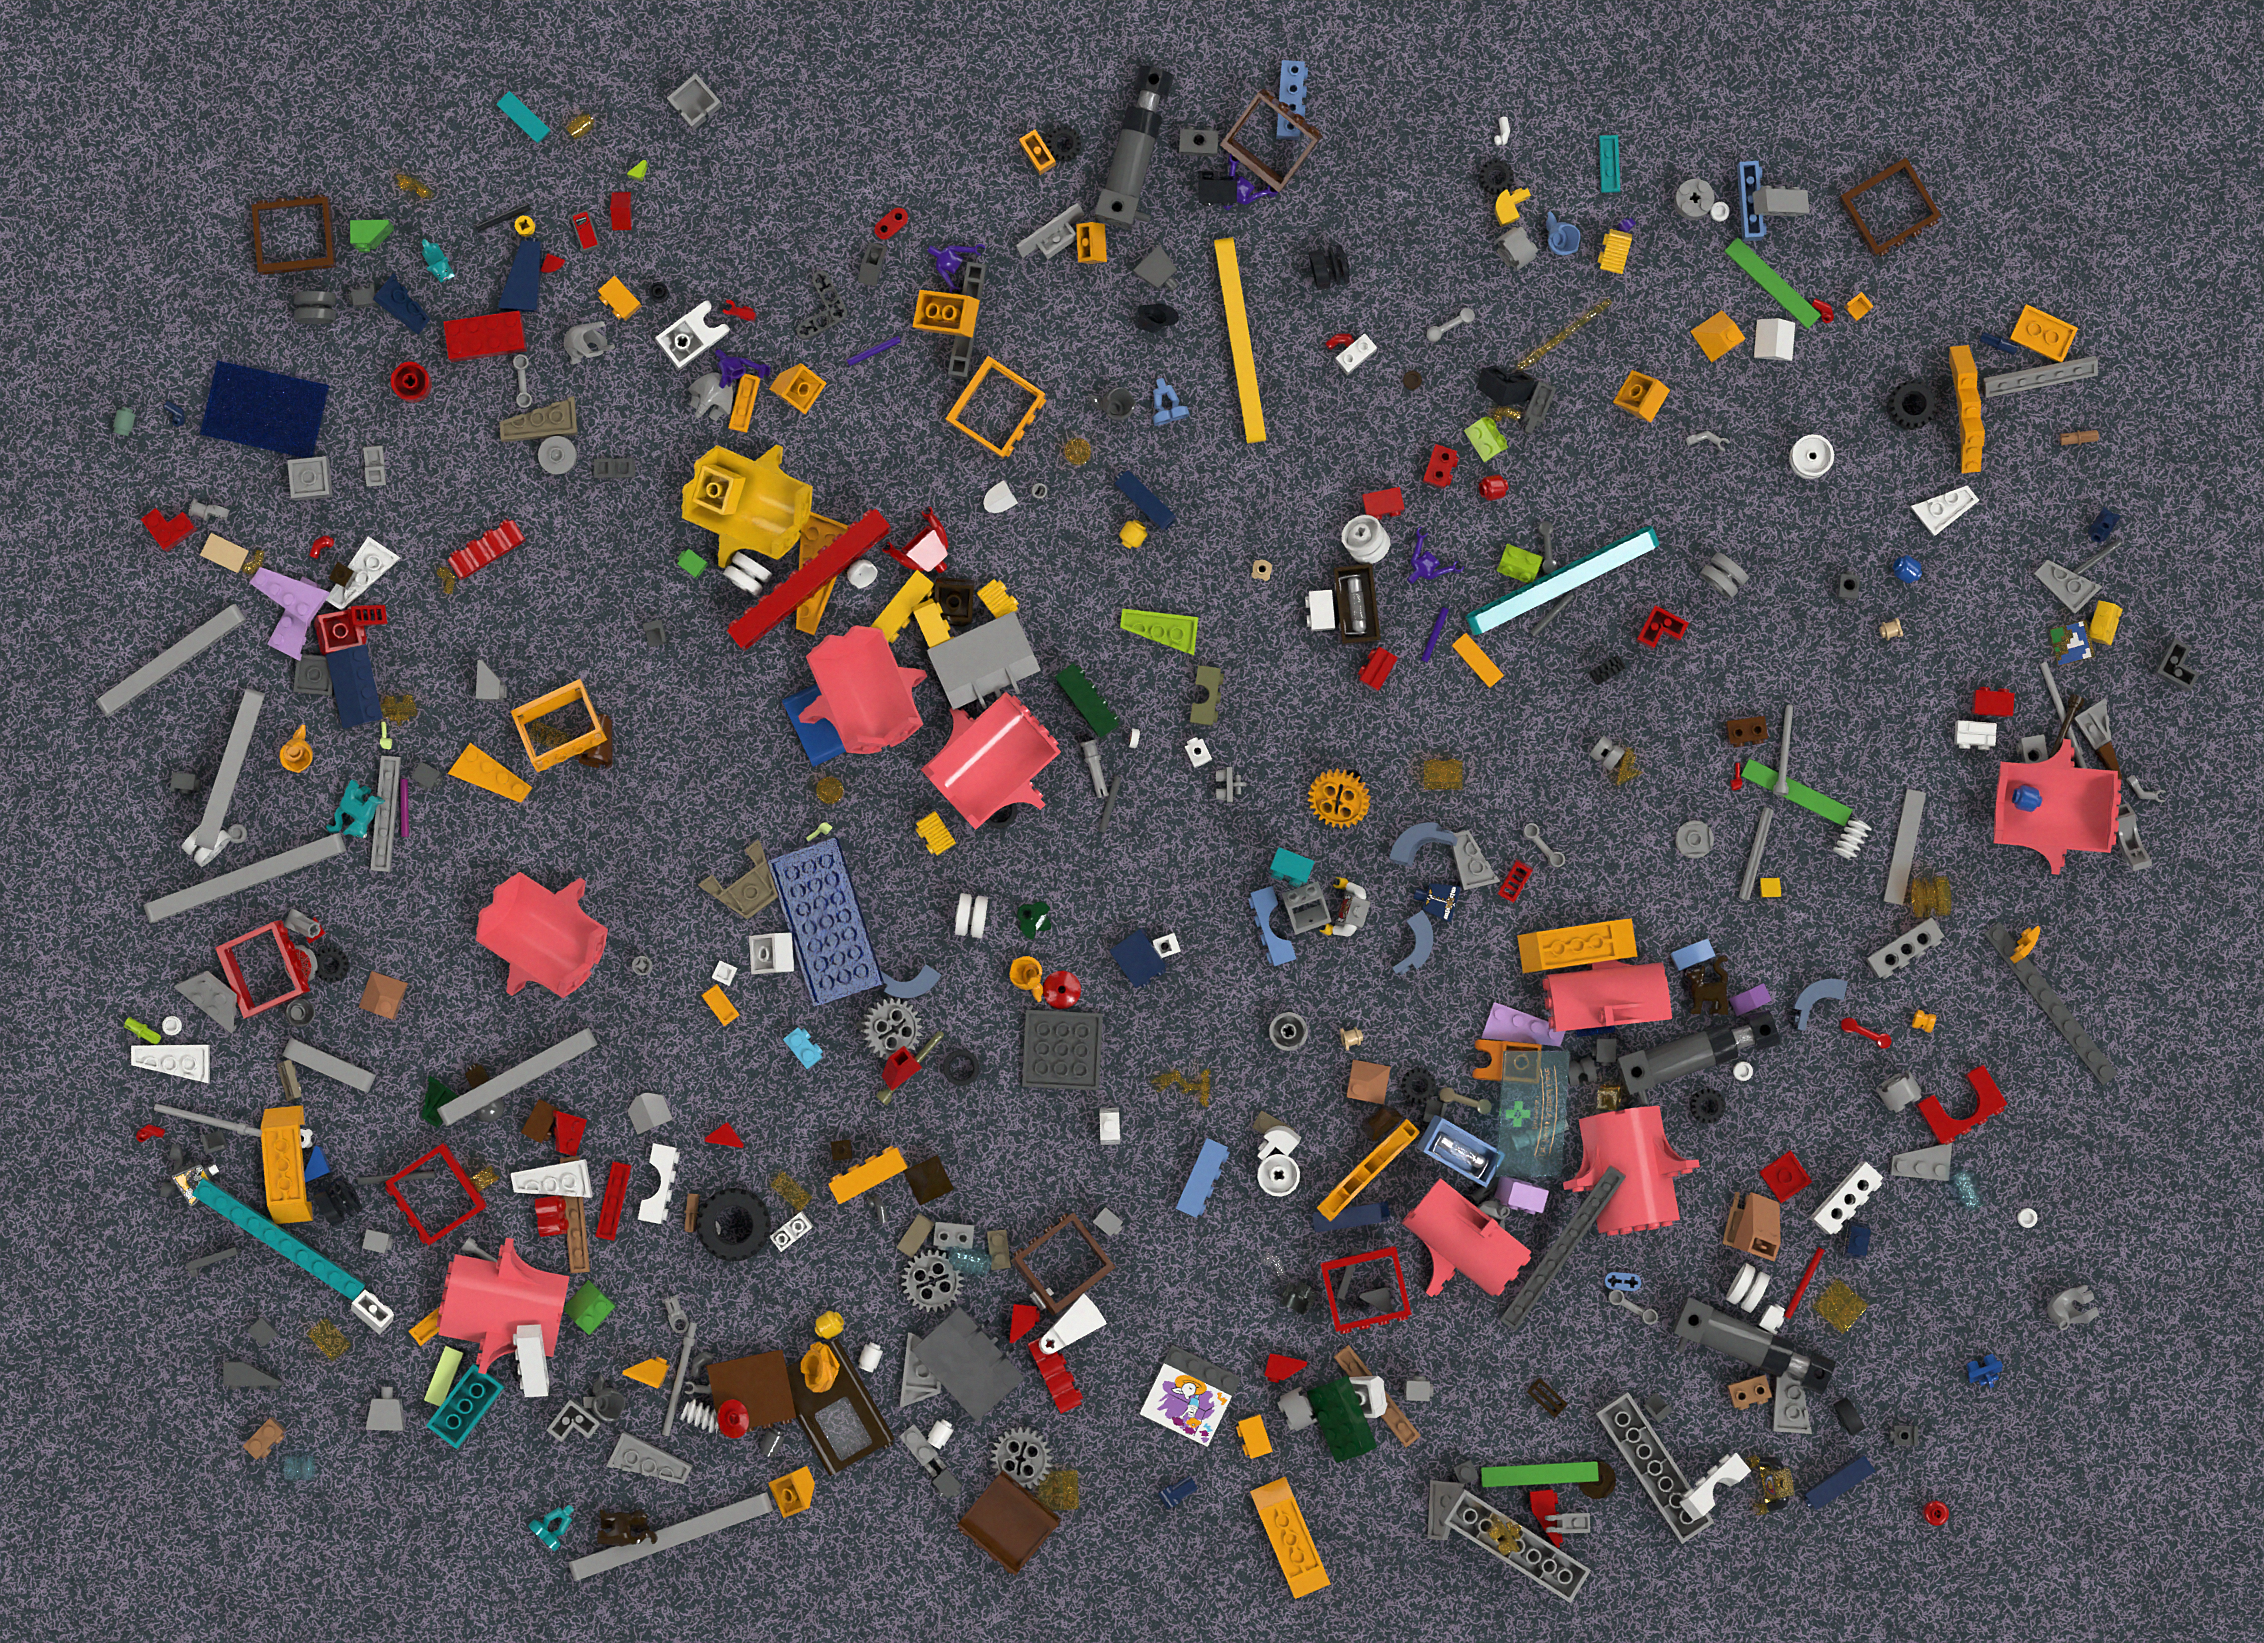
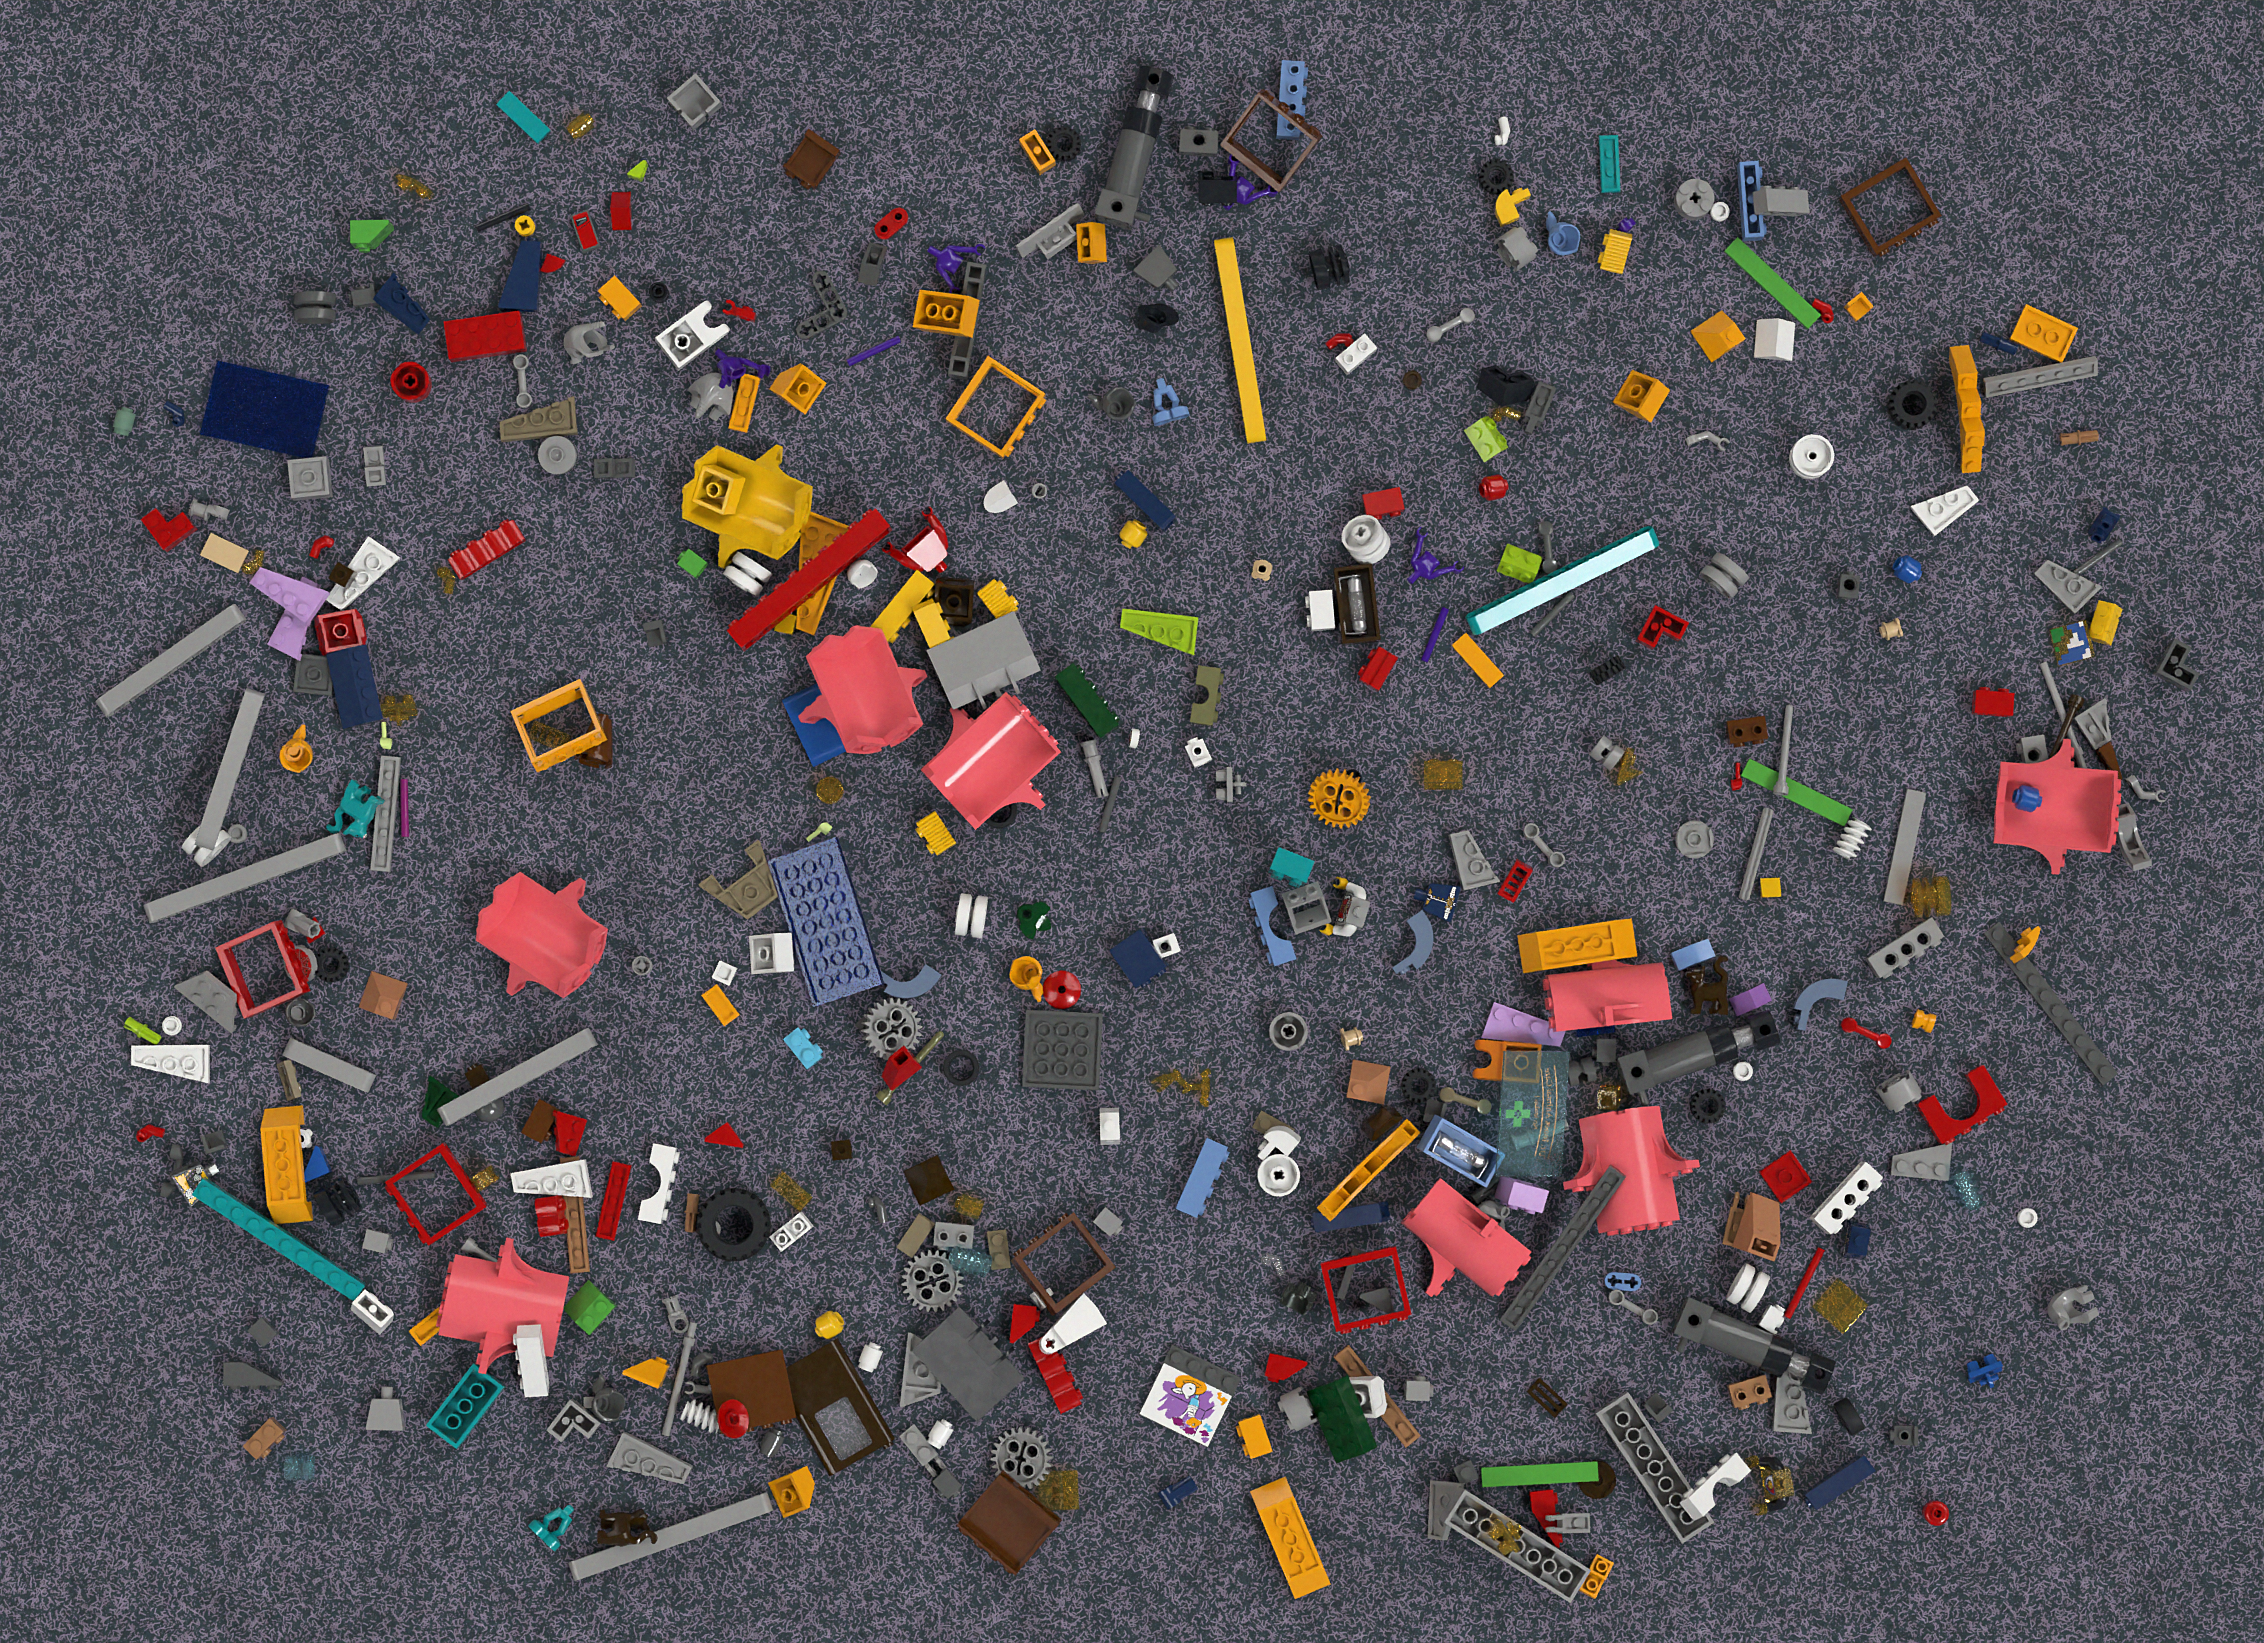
light grey bar [154,1103,262,1137] -> none
dark grey brick [170,772,201,794] -> none
dark grey hinge [186,1247,241,1277] -> none
reddish brown window [251,194,336,275] -> none
clear yellow panel [306,1318,351,1362] -> none
red slope [347,605,388,627] -> none
dark grey brick [411,761,443,791] -> none
teal animal [422,239,455,283] -> none
yellowish green tile [424,1346,464,1406] -> none
light orange wing [448,743,532,803] -> none
light grey slope [476,660,507,702] -> none
light grey slope [628,1092,673,1135] -> none
light orange helmet [801,1341,840,1392] -> none
light orange brick [828,1146,909,1204] -> none
clear yellow wheel [1064,438,1091,466] -> none
sand blue arch [1389,822,1458,867] -> none
red brick [1422,444,1459,489] -> none
clear yellow bar [1517,298,1612,371] -> none
white brick [1954,720,1997,750] -> none
none -> yellow slope [774,614,797,635]
none -> reddish brown panel [783,129,841,191]
none -> clear yellow brick [954,1193,985,1220]
none -> light orange slope [1579,1554,1614,1599]

